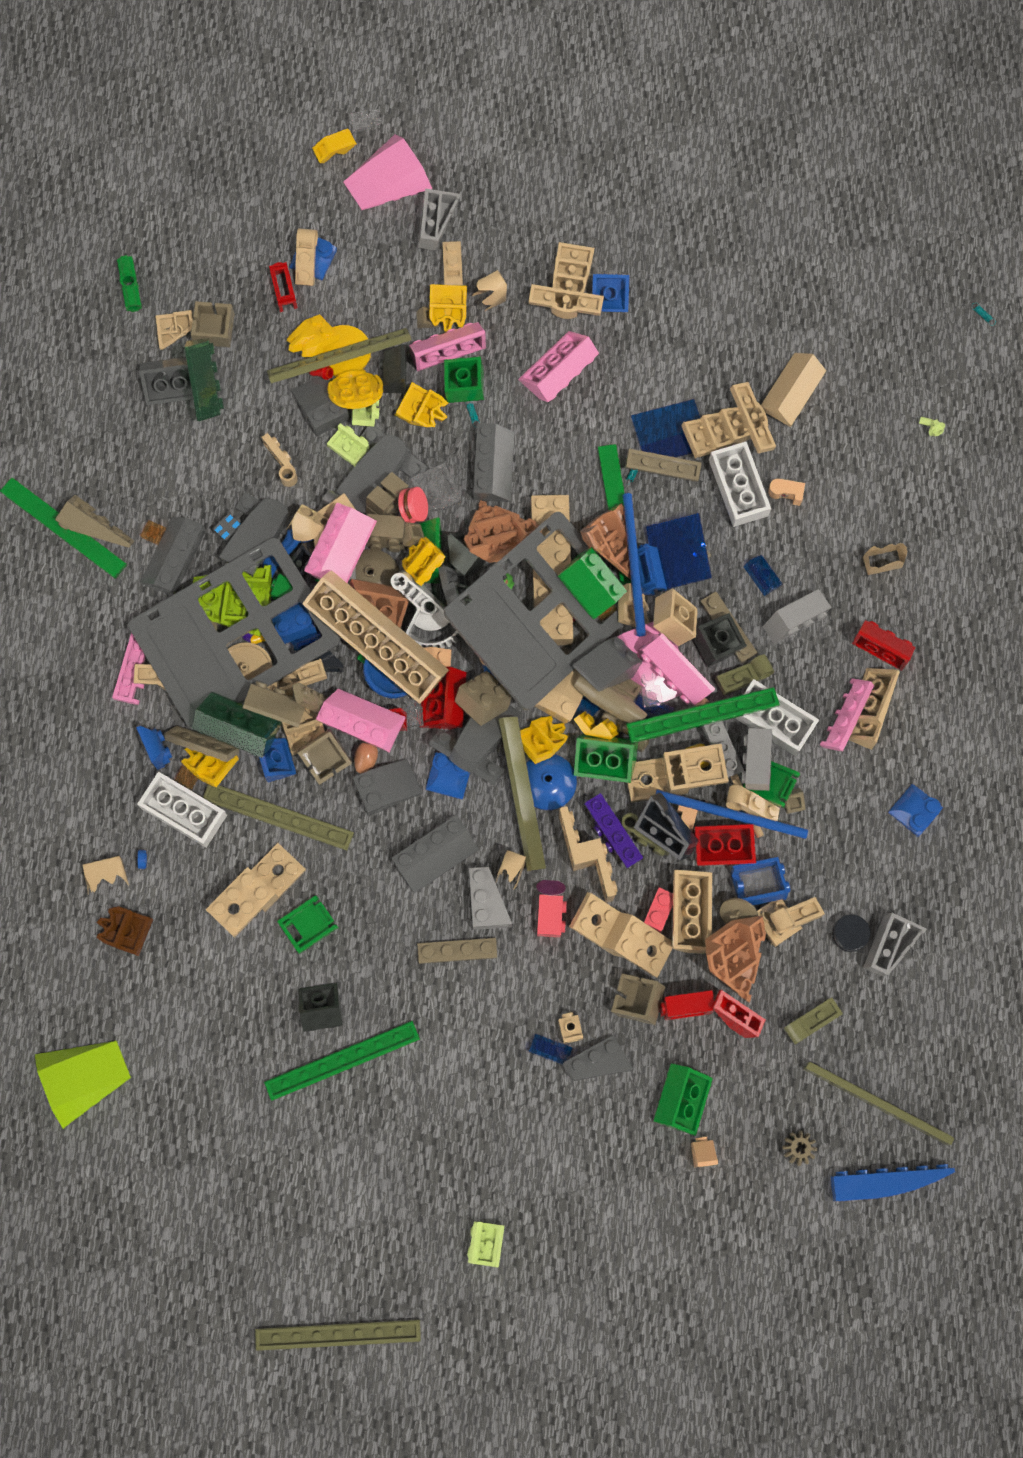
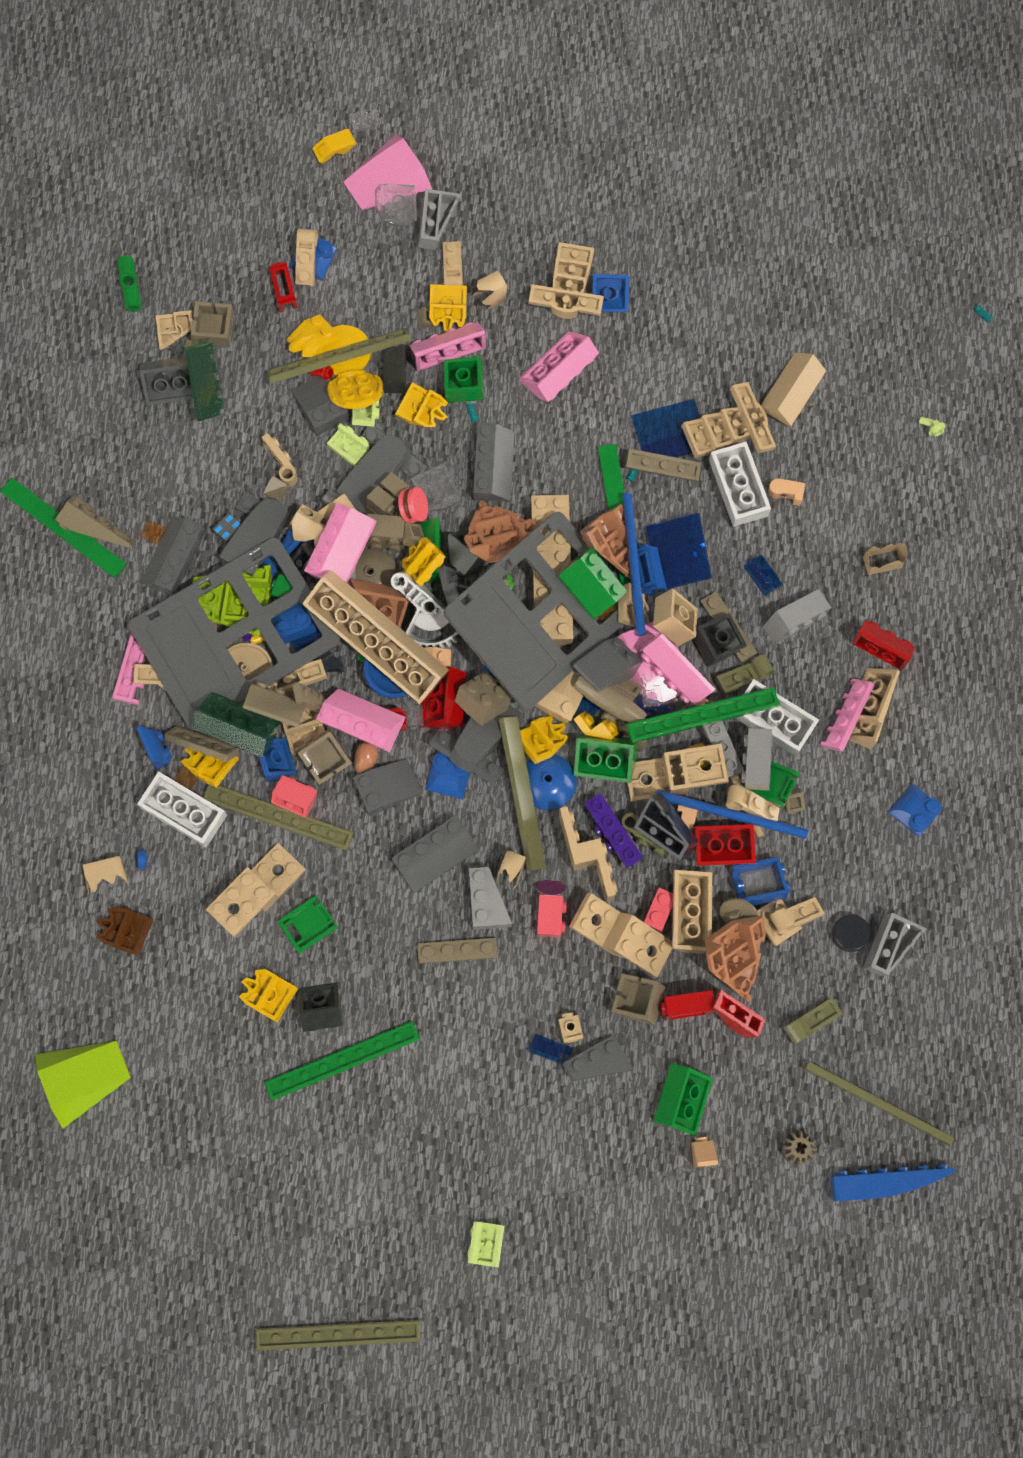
none -> yellow plate [239,969,298,1023]
none -> dark tan slope [263,476,289,502]
none -> coral brick [271,775,317,818]
none -> clear slope [375,183,417,227]

